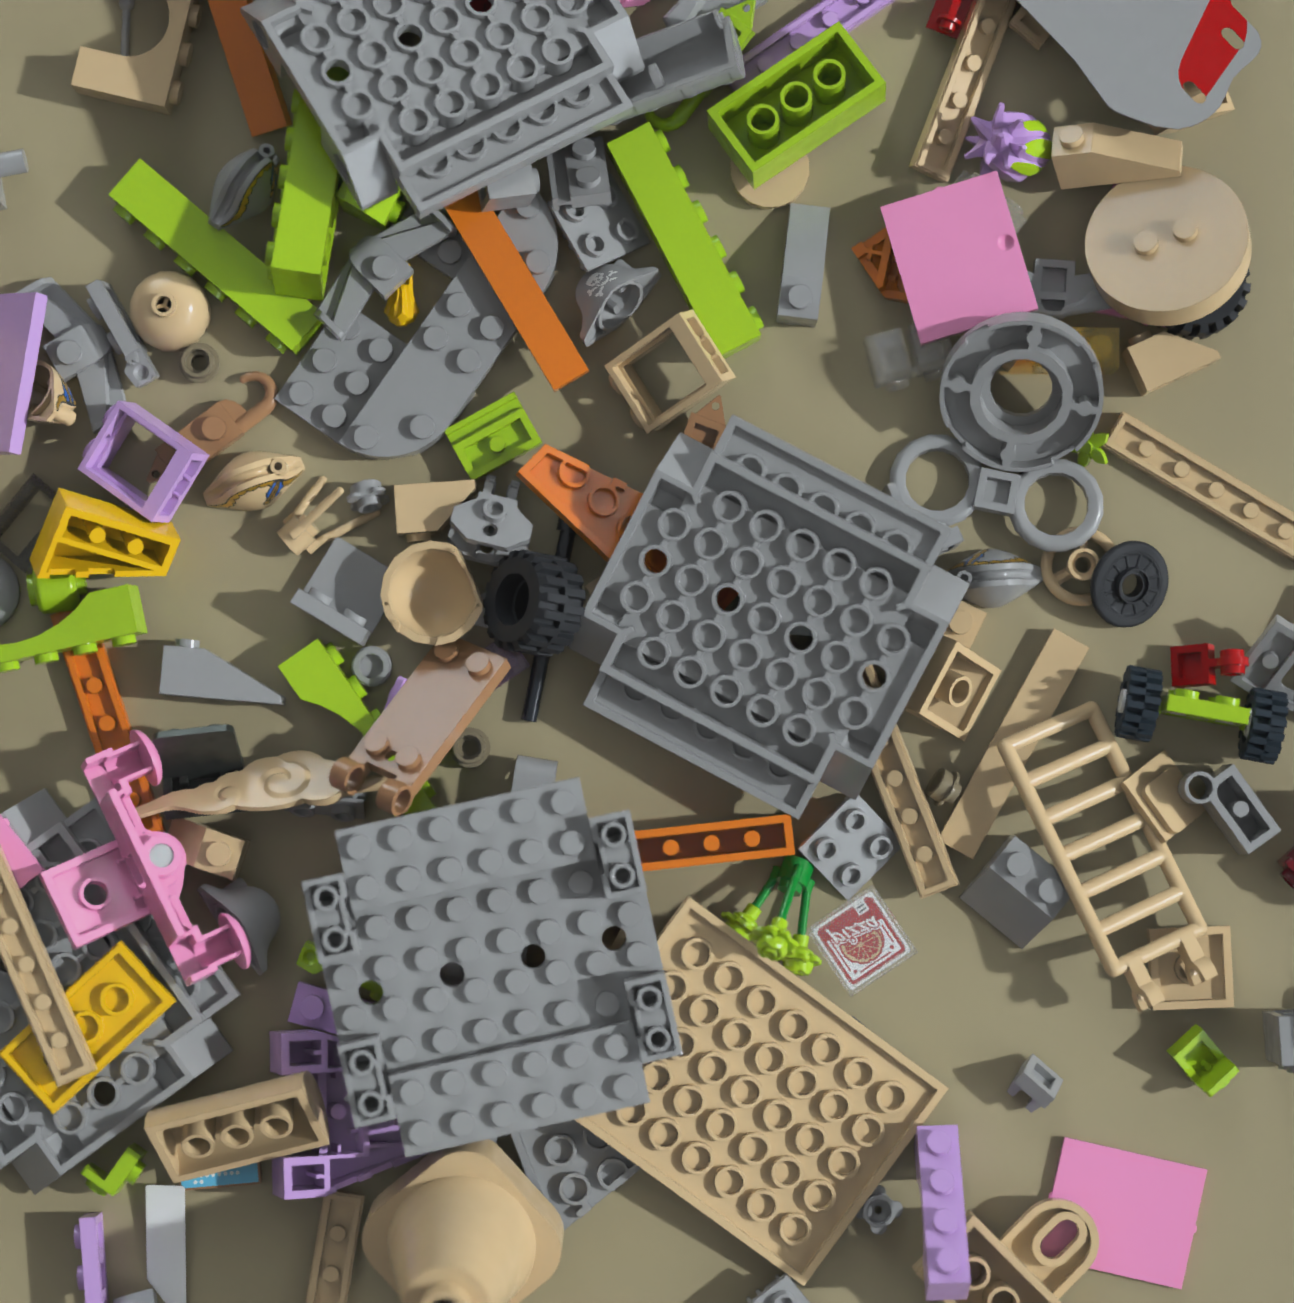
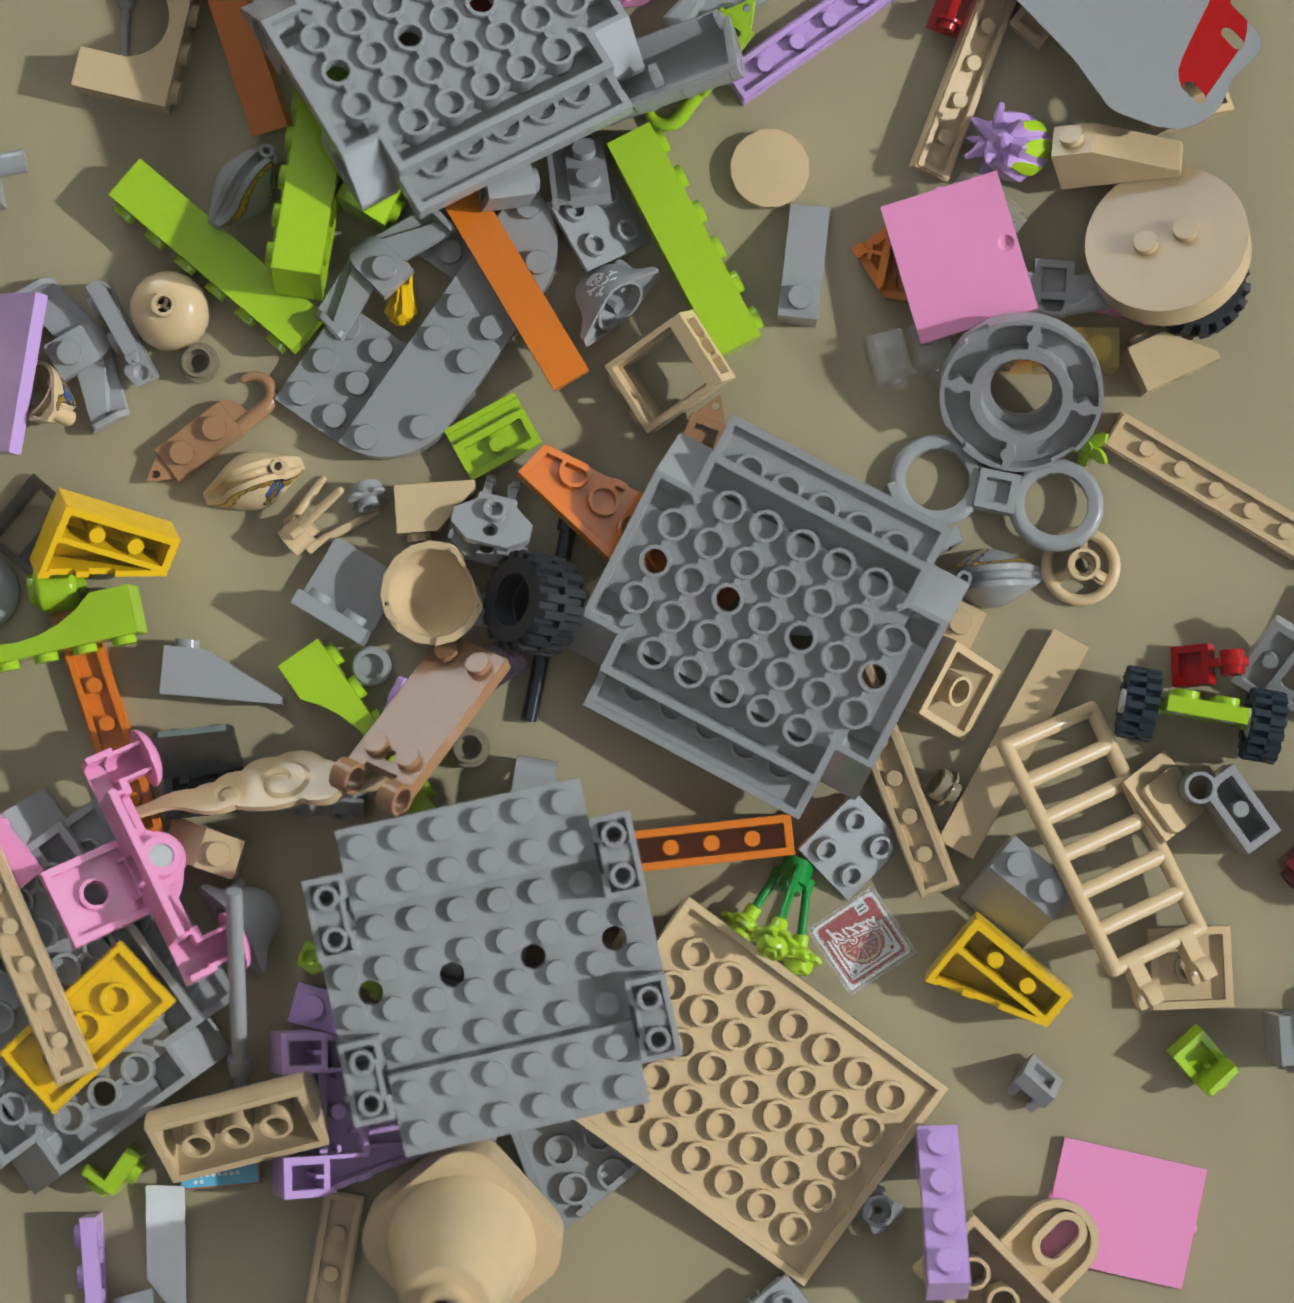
lavender window [77,400,210,523] -> none
lime brick [706,21,886,190] -> none
black wheel [1090,541,1169,628] -> none
none -> light grey bar [225,887,253,1089]
none -> yellow wedge [925,911,1073,1027]

